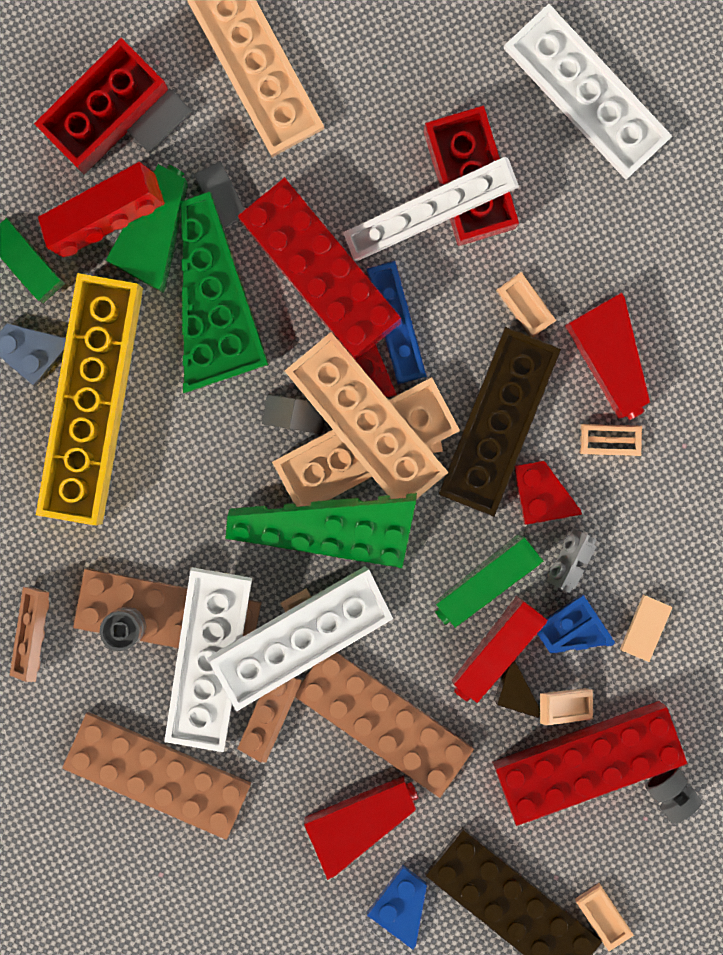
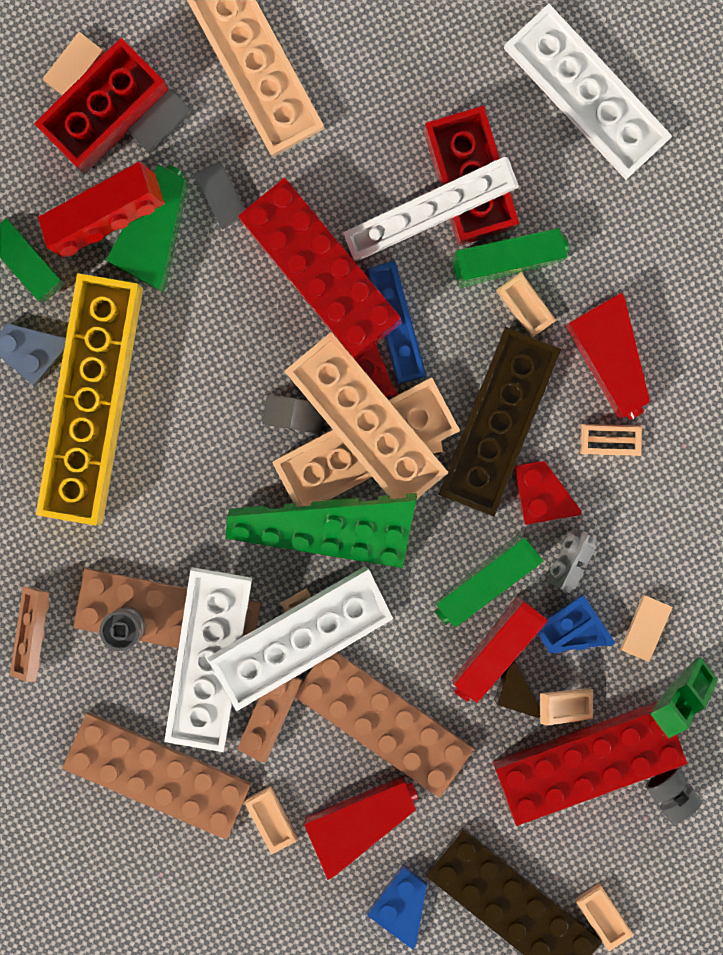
green wing [181,192,269,394] -> none
none -> light nougat tile [42,32,104,95]
none -> light nougat tile [244,786,298,855]
none -> green slope [452,228,570,289]
none -> green slope [651,657,718,738]

